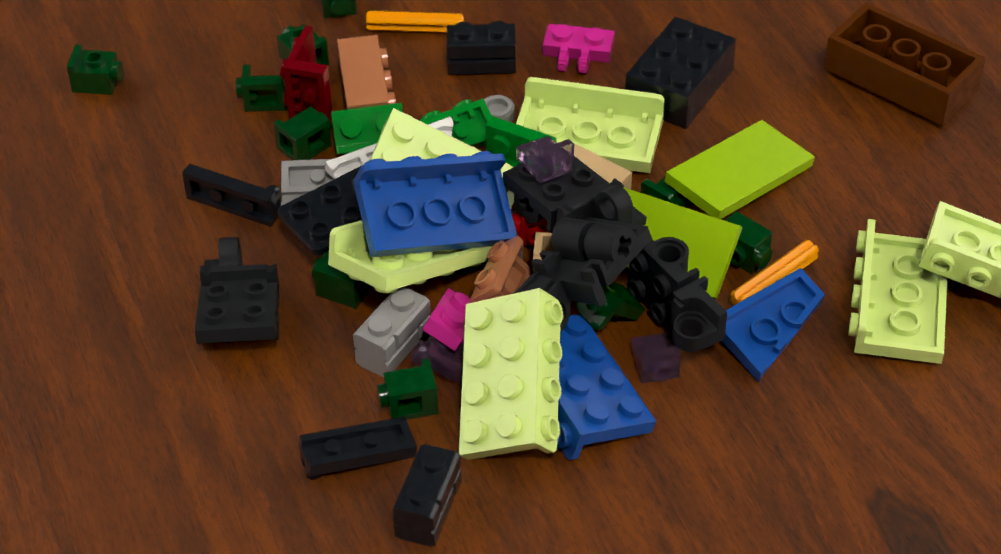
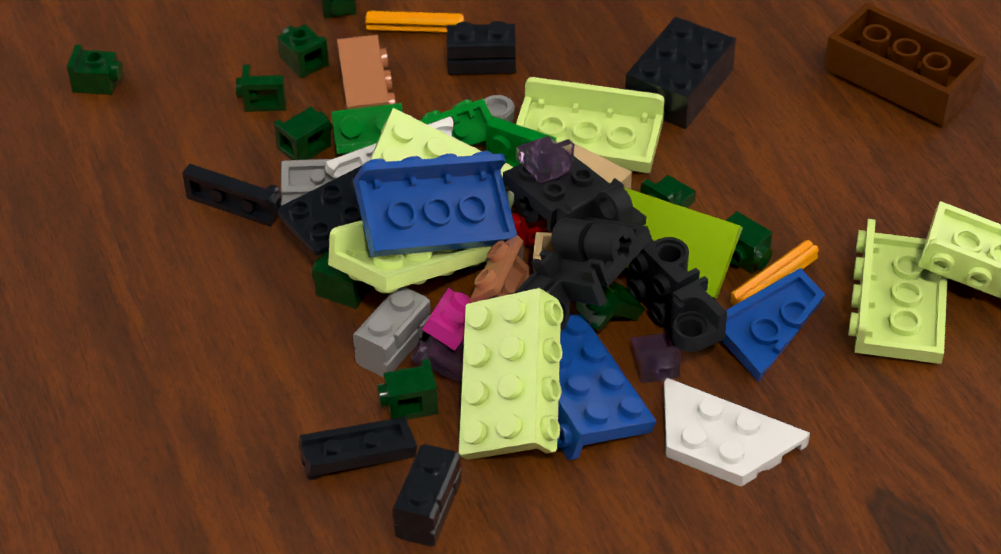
black plate [195,237,280,344] -> none
dark red bracket [280,25,333,123] -> none
dark pink hinge [543,24,615,74] -> none
lime tile [664,120,815,219] -> none
none -> white wing [664,378,810,487]

